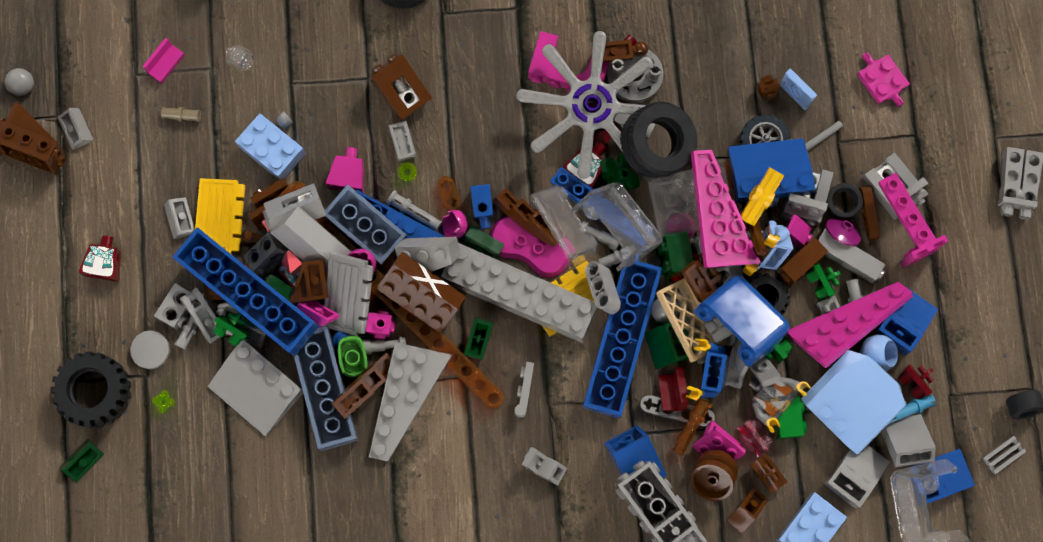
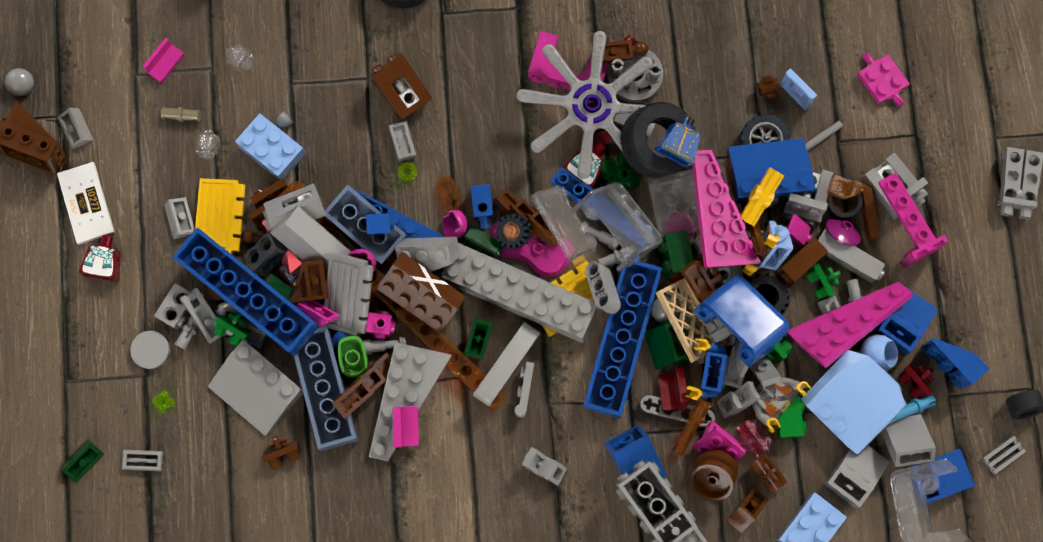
black tyre [51,351,131,429] -> none
dark pink torso [326,147,364,193] -> none
light grey pin [386,190,442,231] -> none
none -> white tile [57,162,115,245]
none -> light grey tile [122,450,164,471]
none -> clear head [194,130,220,159]
none -> reddish brown hips [263,434,299,469]
none -> blue brick [366,213,394,235]
none -> dark pink panel [393,406,419,447]
none -> light grey beam [473,322,540,407]
none -> black wheel [495,214,532,249]
none -> blue torso [654,116,700,167]
none -> light grey slope [717,381,760,419]
none -> clear orange slope [827,174,870,199]
none -> blue slope [922,338,989,389]

